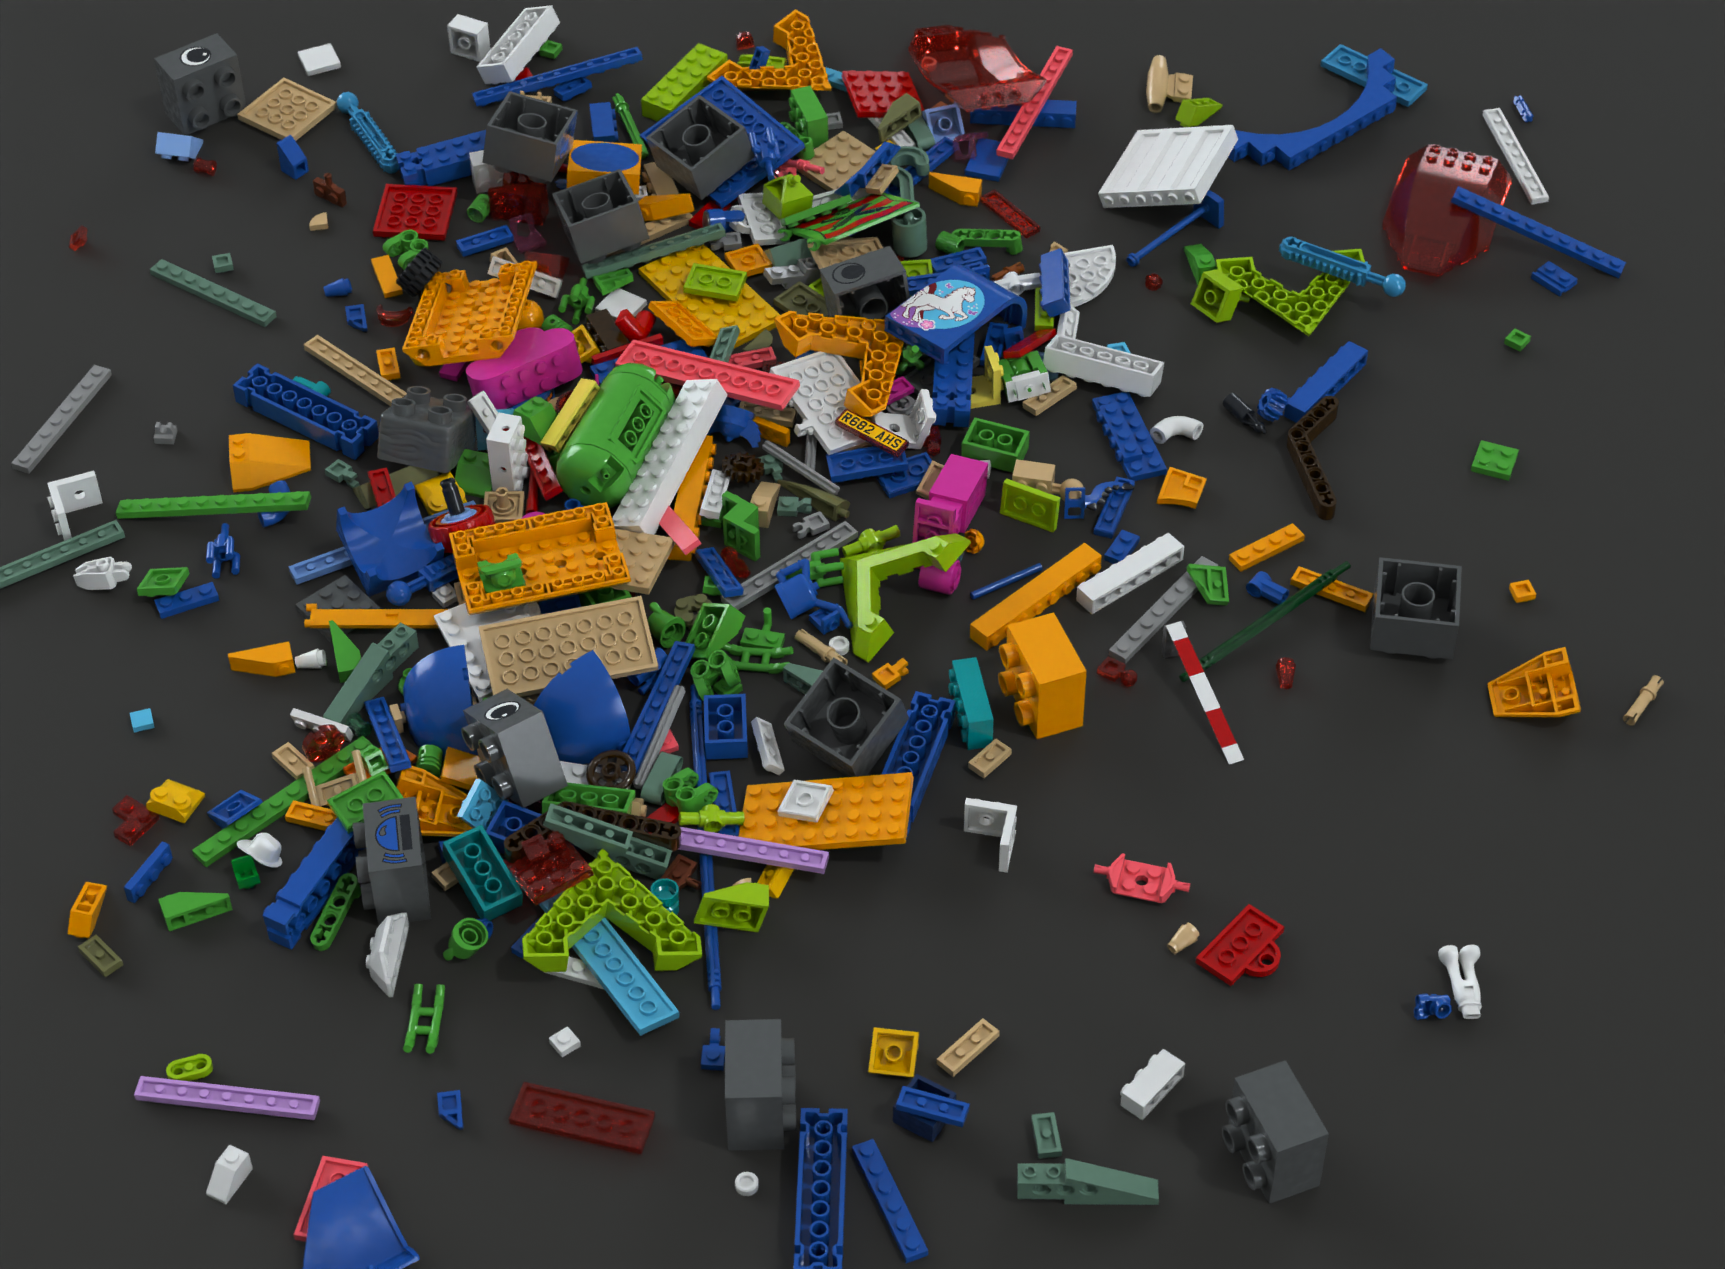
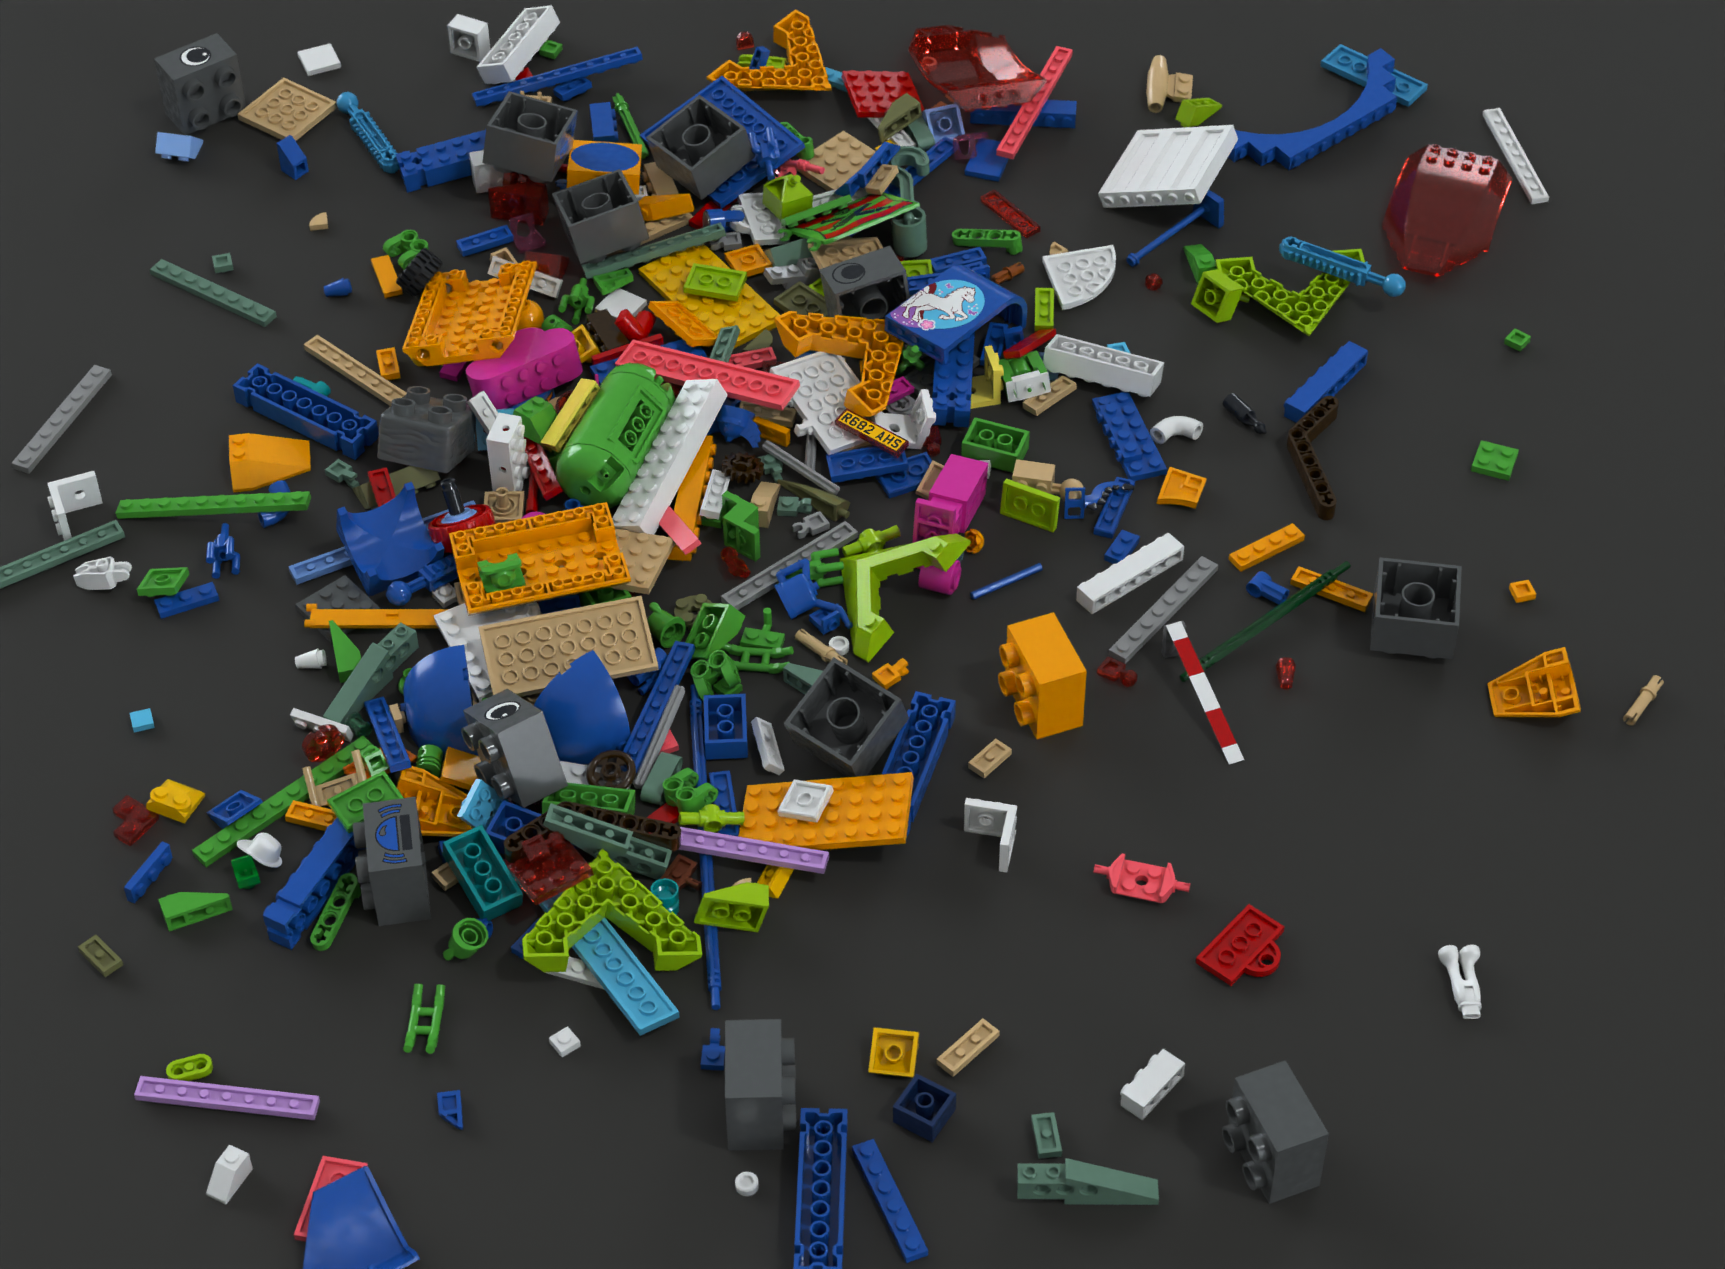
light orange slope [67,882,107,938] -> none
clear red plate [69,225,88,251] -> none
light grey tile [153,422,177,444] -> none
clear red bush [193,157,217,176] -> none
light orange slope [228,641,296,677] -> none
tan plate [272,742,315,780] -> none
copper plate [313,173,347,207] -> none
blue slope [345,304,368,331] -> none
white wedge [366,912,409,997] -> none
red plate [373,184,457,240] -> none
clear red helmet [377,304,413,327] -> none
yellow slope [414,471,467,516] -> none
bright green slope [455,449,493,498] -> none
bright green piece [467,194,494,223] -> none
clear red plate [509,1082,656,1154] -> none
tan plate [631,798,647,817] -> none
lime brick [641,43,728,122] -> none
blue tile [695,547,744,598] -> none
bright green plate [703,576,722,596] -> none
bright green brick [789,86,828,148] -> none
light grey tile [826,112,843,130] -> none
blue plate [896,1086,970,1128] -> none
light orange slope [929,172,982,207] -> none
bright green piece [935,231,965,254] -> none
teal brick [948,657,994,750] -> none
light orange brick [970,543,1102,651] -> none
white piece [994,272,1042,295] -> none
blue brick [1039,248,1071,318] -> none
white plate [1057,304,1080,339] -> none
tan cone [1167,923,1200,954] -> none
bright green wing [1186,564,1229,606] -> none
blue gear [1257,388,1288,422] -> none
blue plate [1414,993,1452,1020] -> none
blue plate [1451,186,1626,279] -> none
axle [1513,95,1533,123] -> none
blue plate [1531,261,1578,297] -> none

